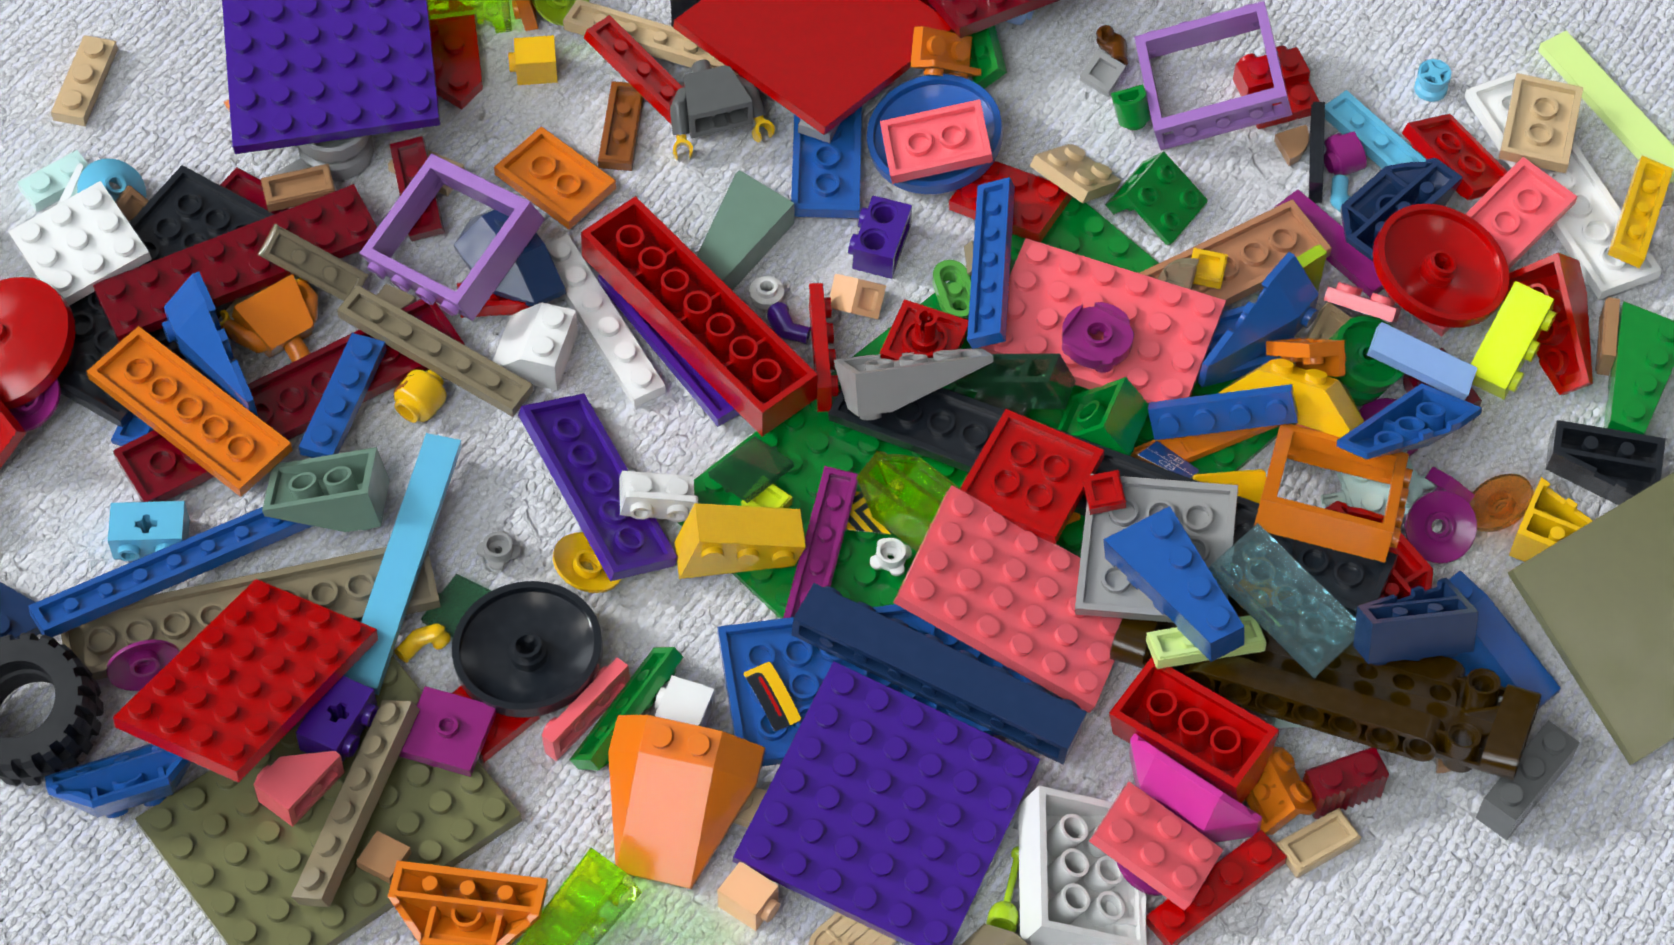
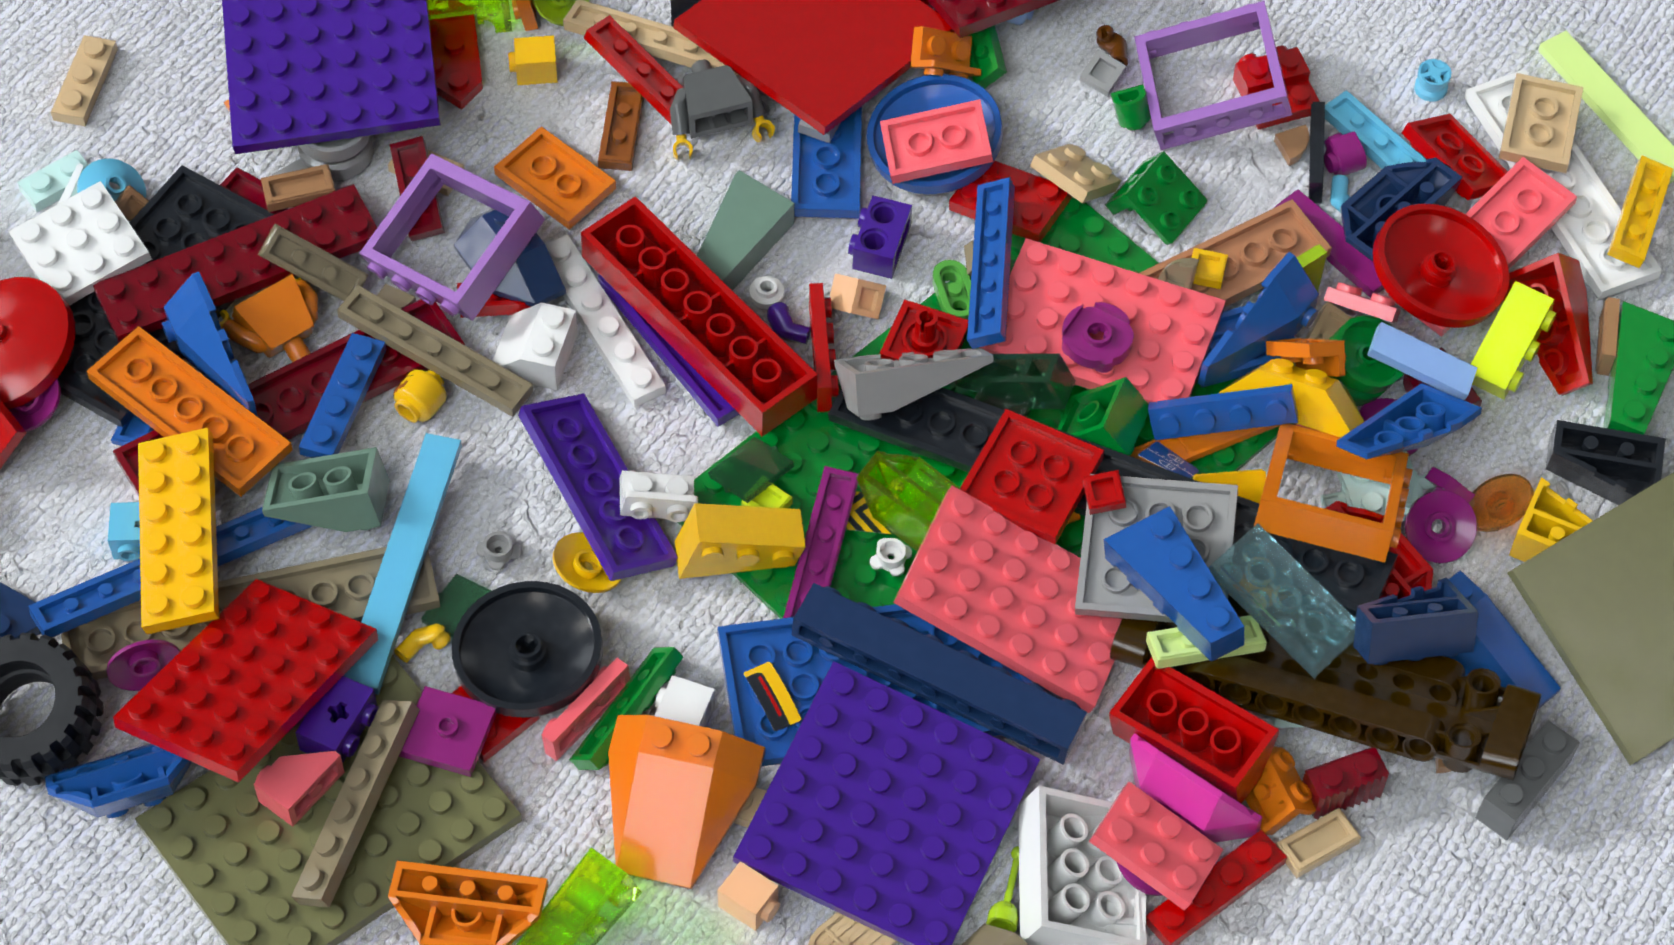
medium nougat tile [356,831,411,884] -> none
none -> yellow plate [138,428,219,635]

